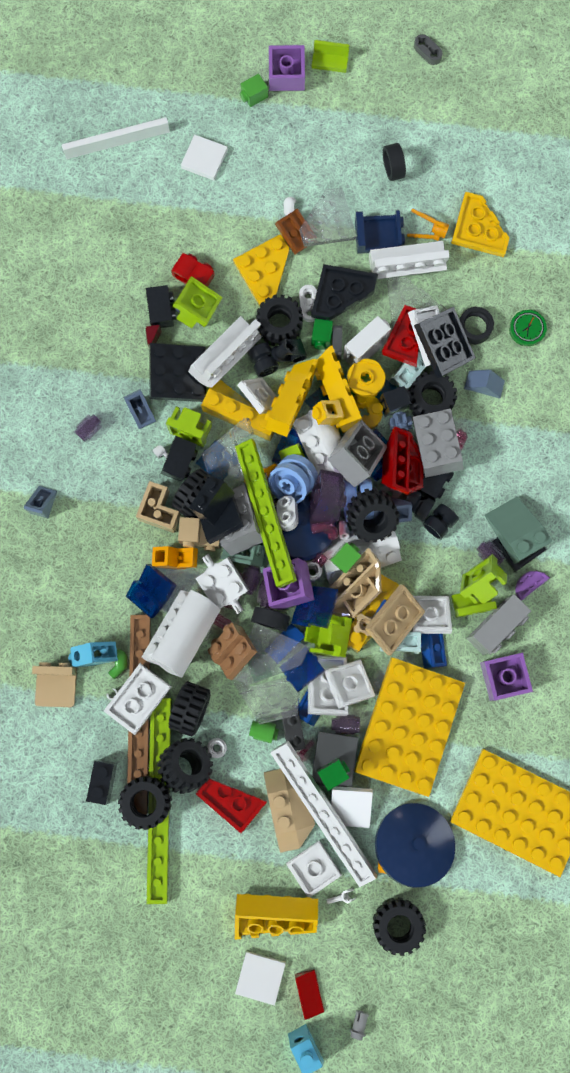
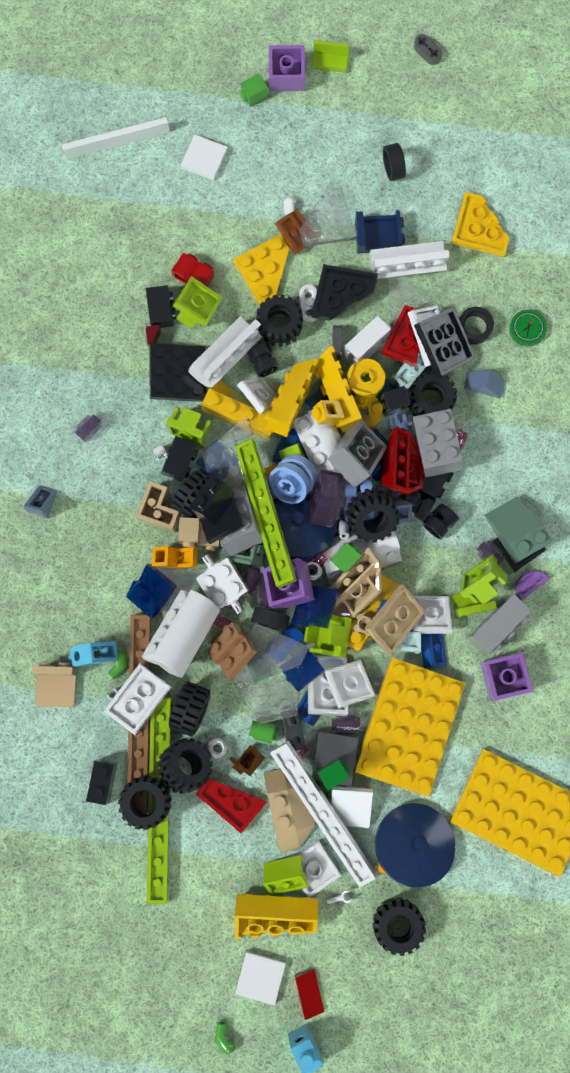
sand blue slope [123,389,156,429] -> none
black piece [271,339,307,363] -> none
white plate [276,495,298,531] -> none
green brick [311,319,333,350] -> none
clear pink arm [311,522,338,540] -> none
light grey pin [350,1010,369,1040] -> none
light orange plant [407,209,449,241] -> none
none -> bright green arm [215,1022,236,1055]
none -> reddish brown bracket [229,745,265,777]
none -> lime panel [263,855,308,895]

